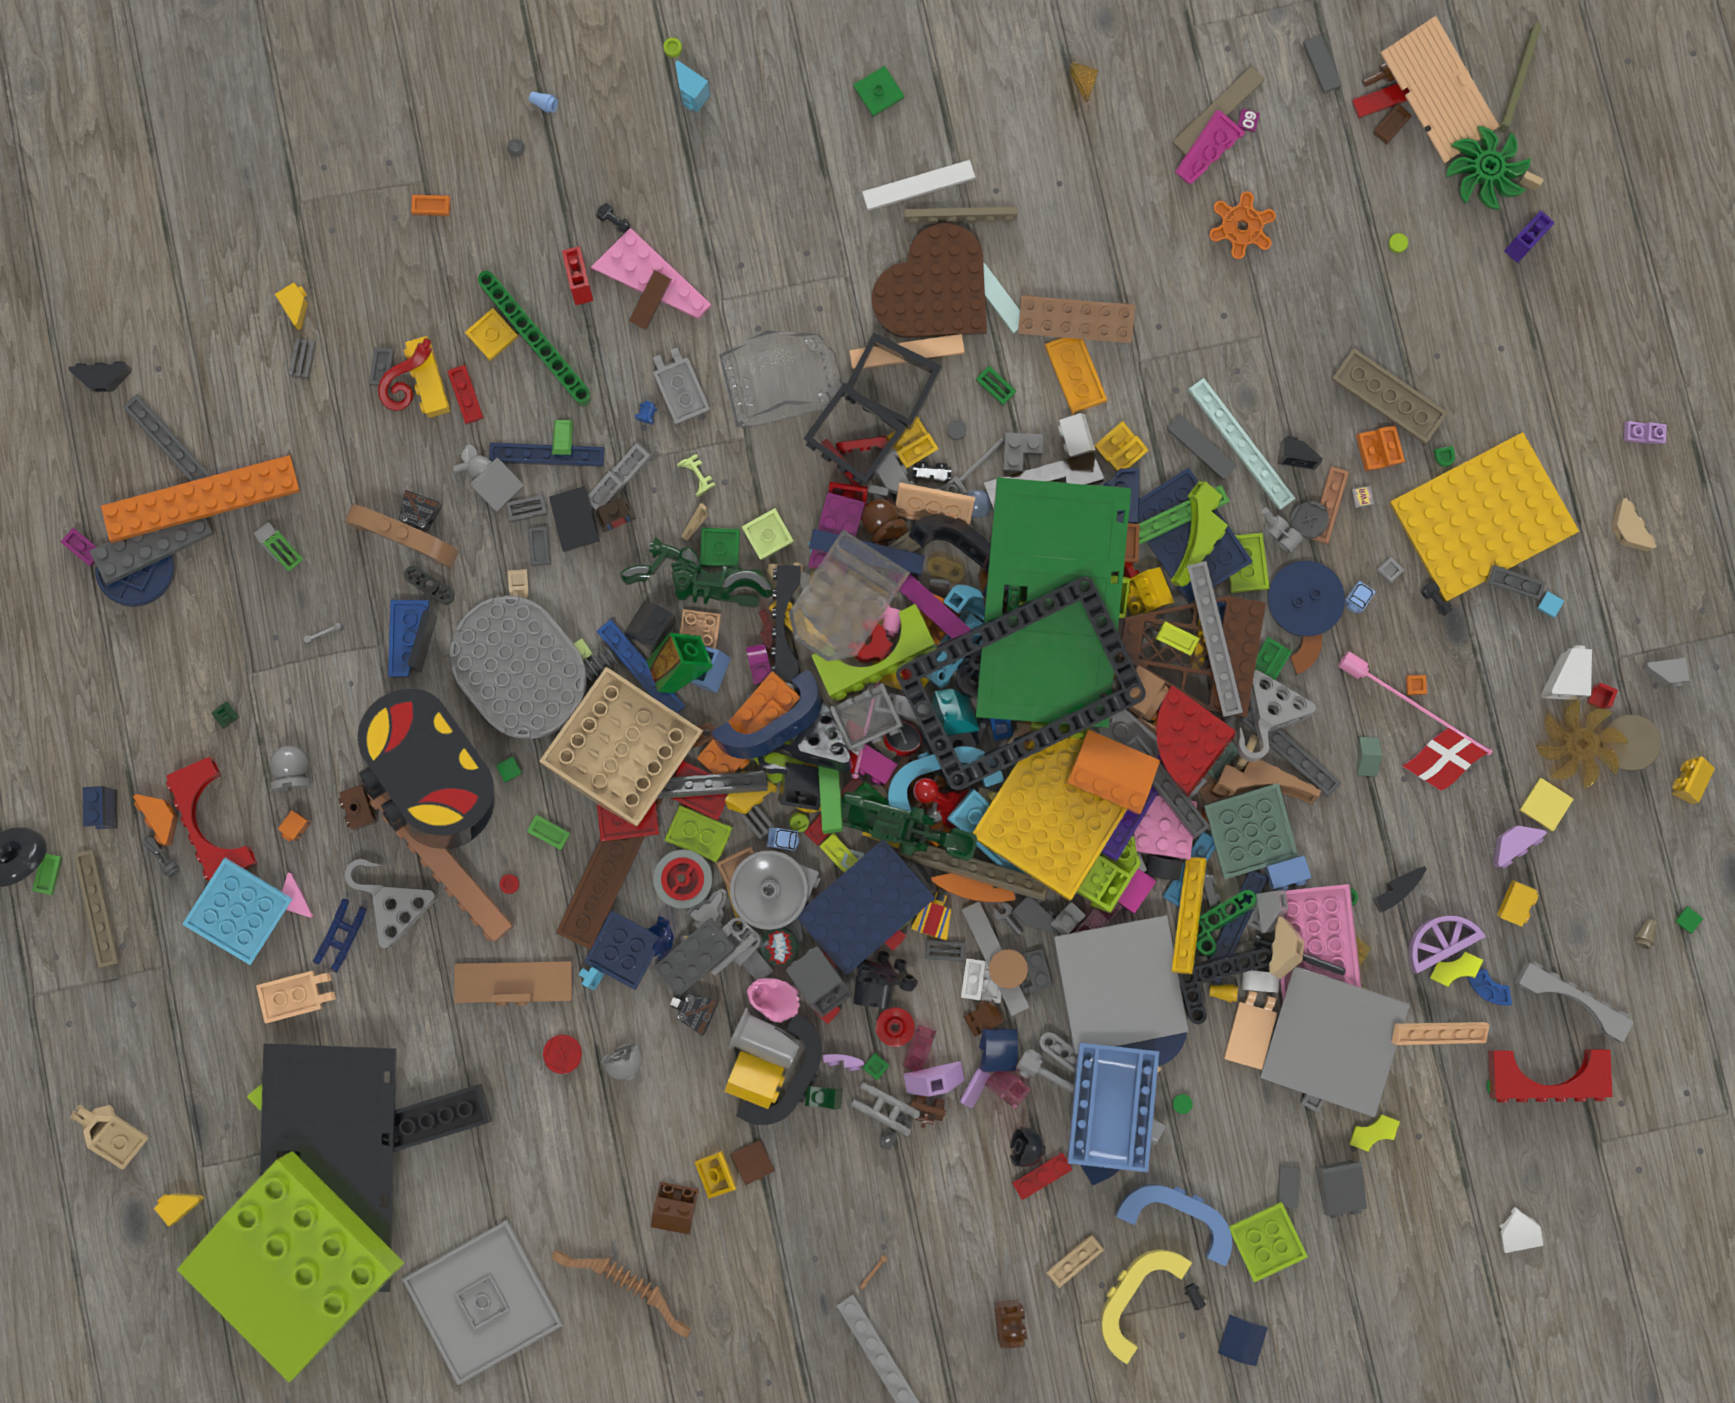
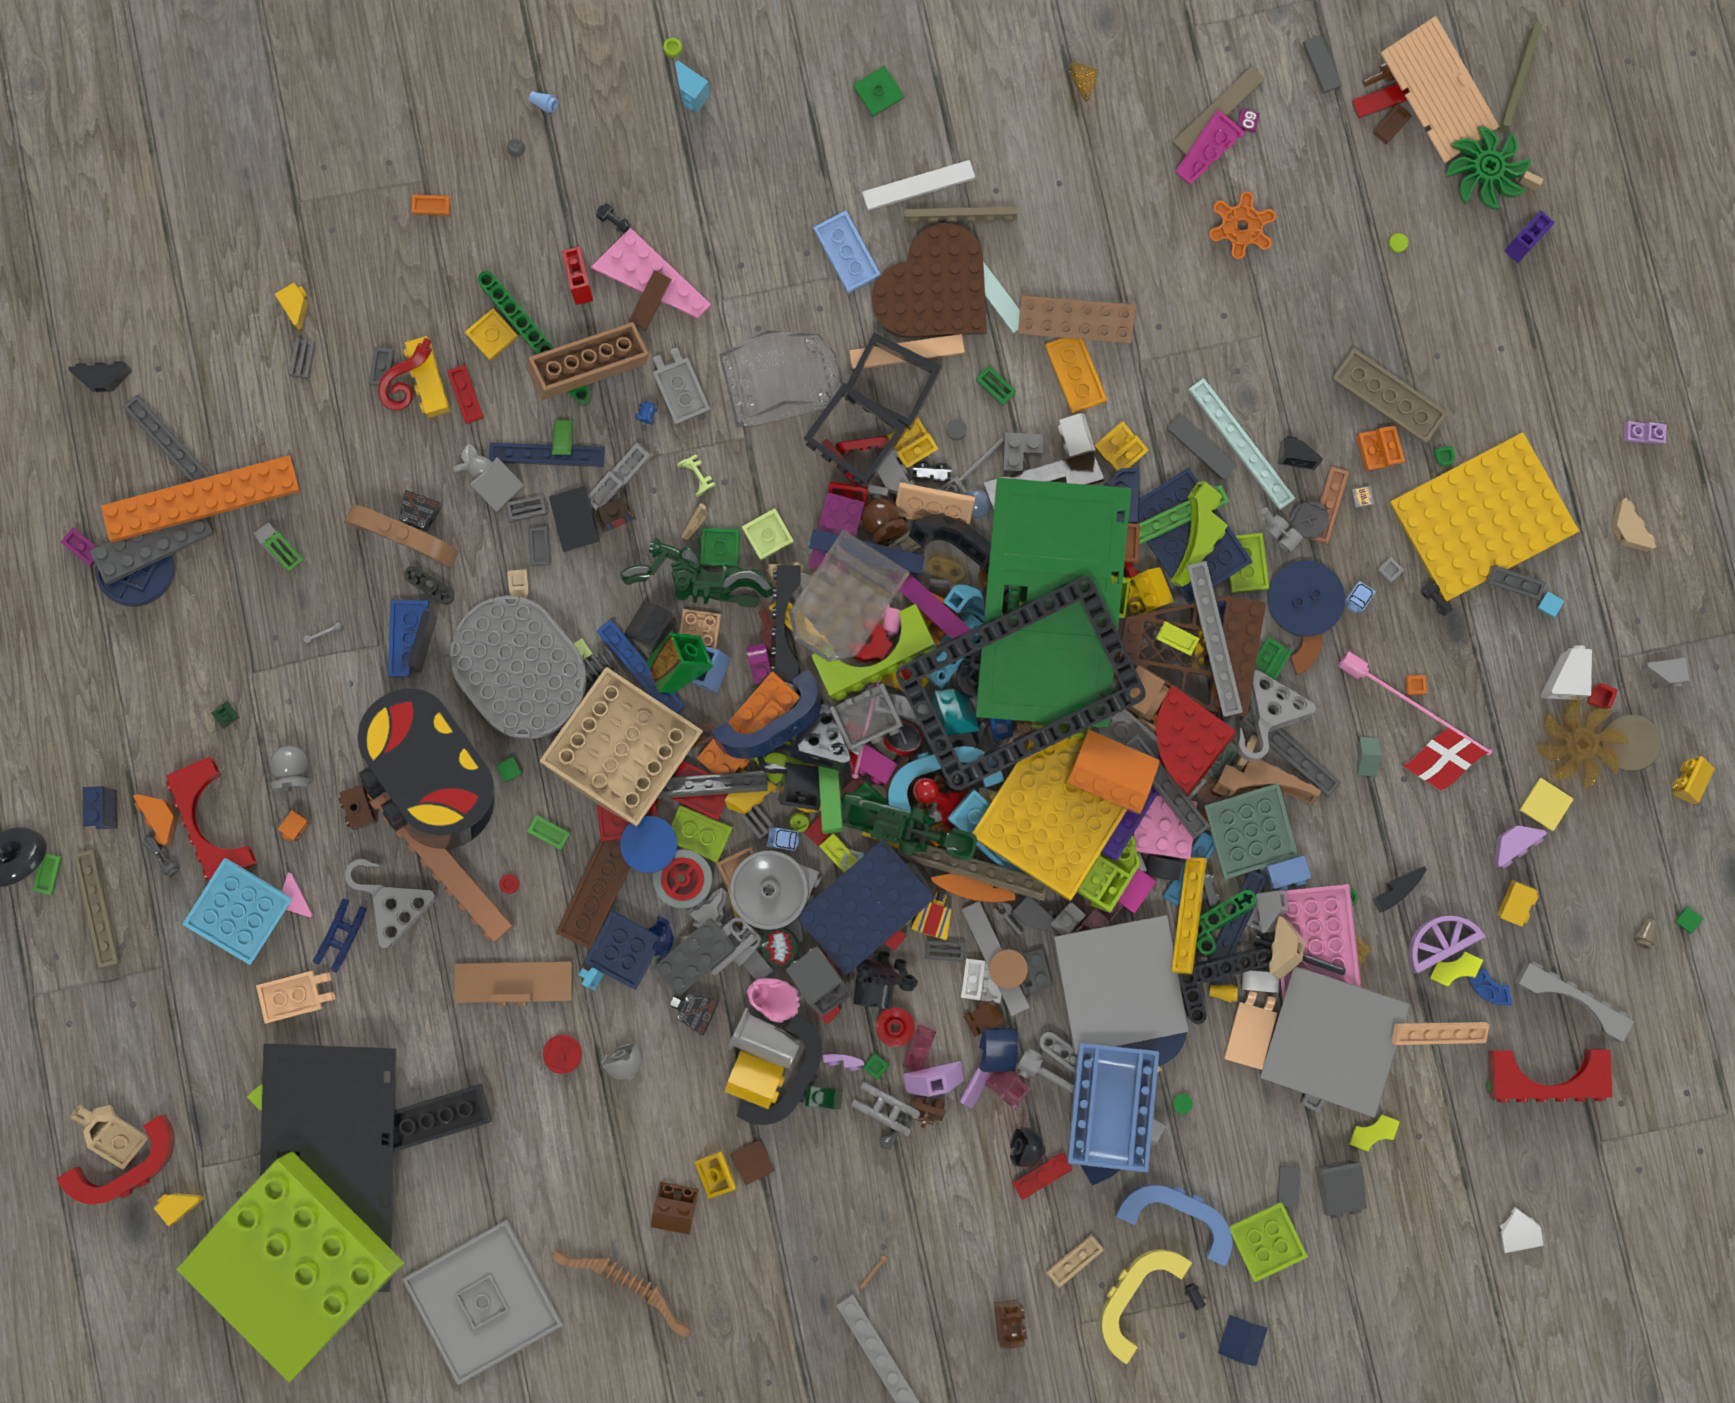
none -> red arch [56,1114,174,1204]
none -> medium nougat brick [526,322,649,400]
none -> blue piece [620,816,678,873]
none -> light blue tile [813,211,881,294]

